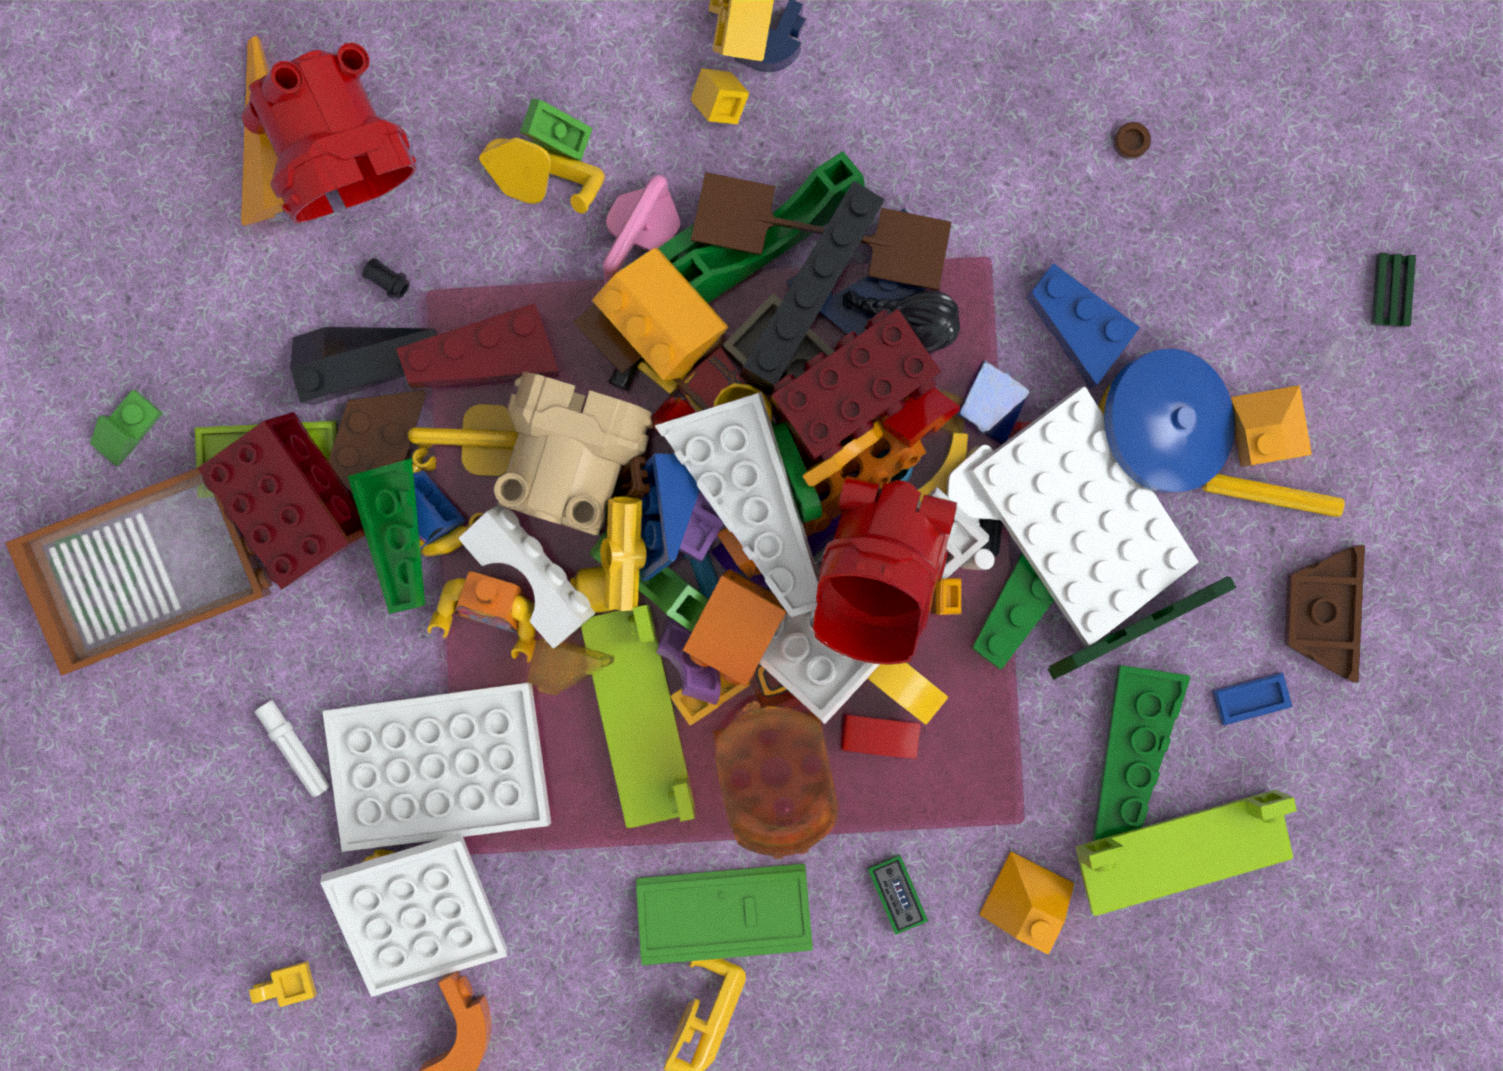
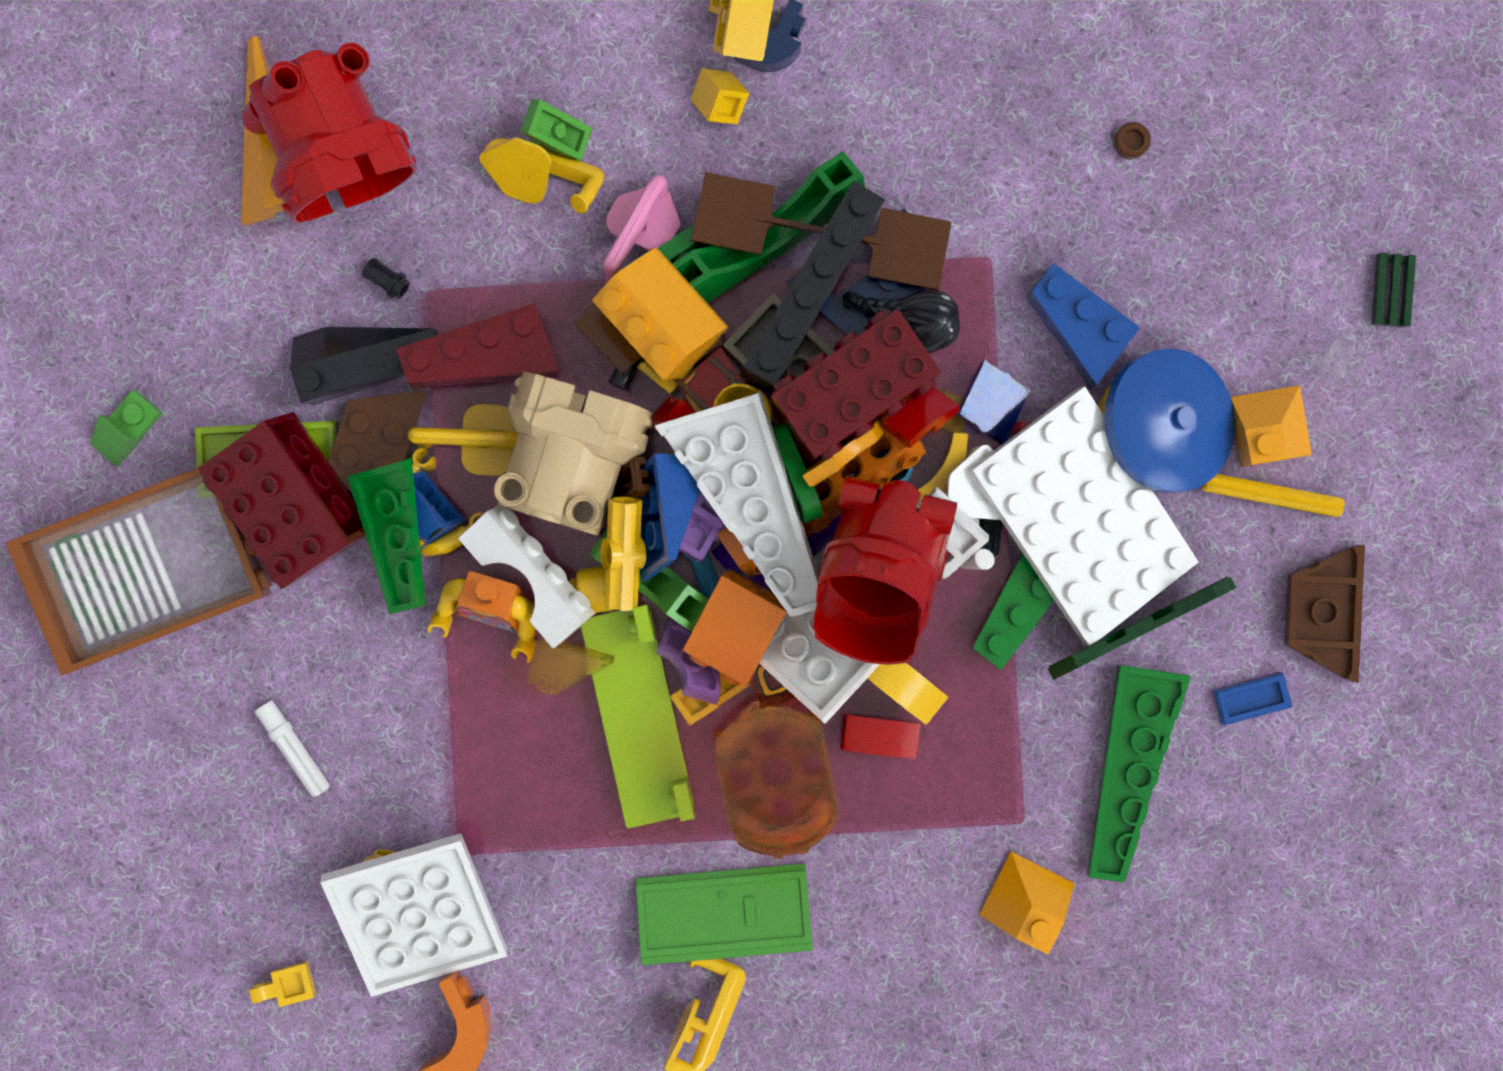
white plate [322,682,551,852] -> none
tile [867,854,928,935] -> none
light orange slope [930,578,961,615] -> none
lime bracket [1075,789,1297,916] -> none

